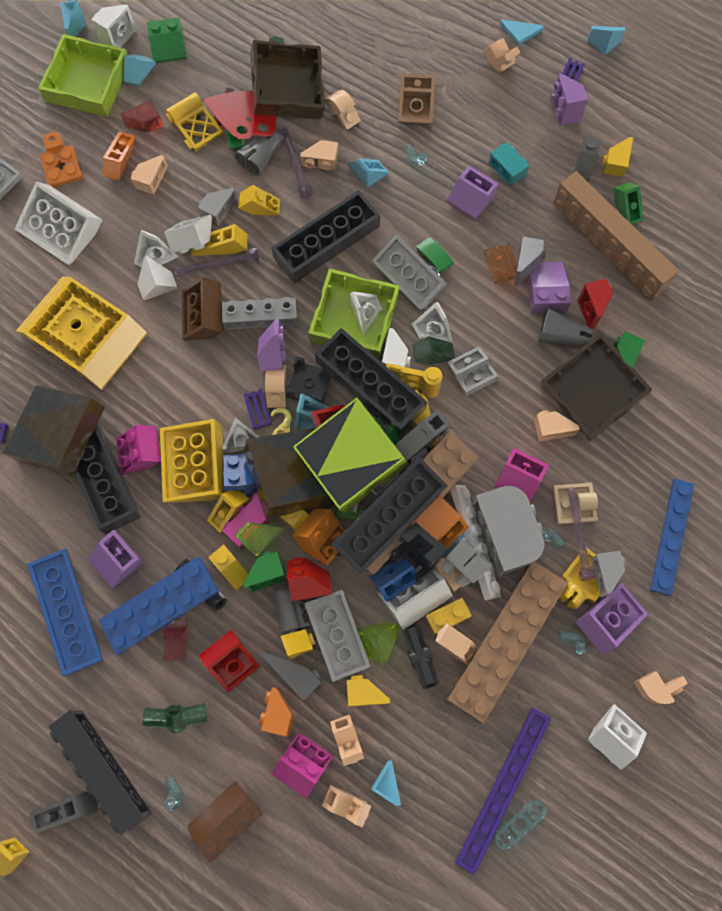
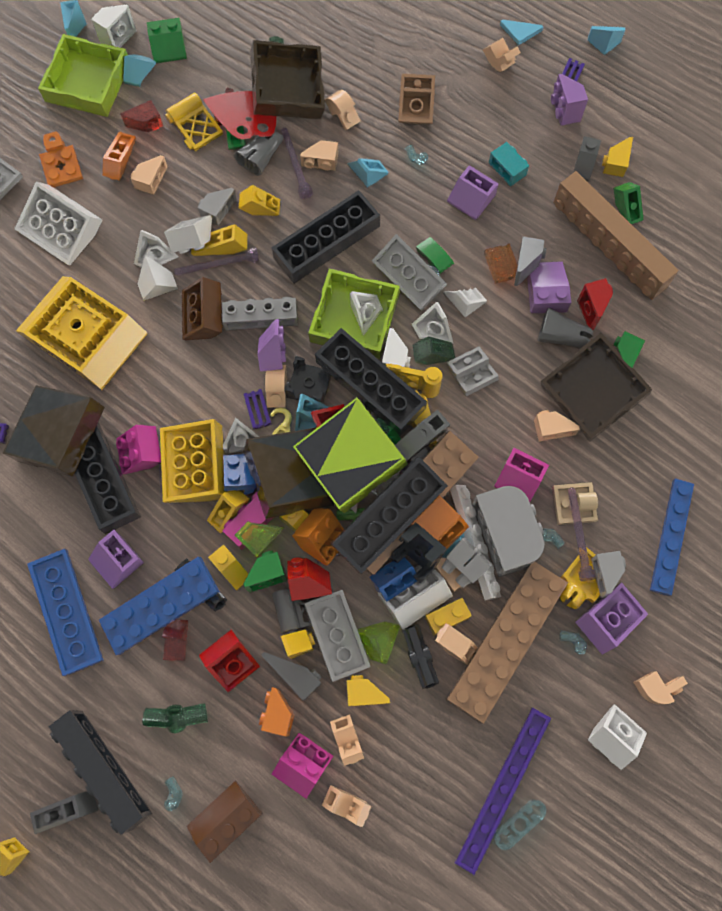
medium azure slope [371,760,401,806] -> none
none -> white slope [443,288,487,317]

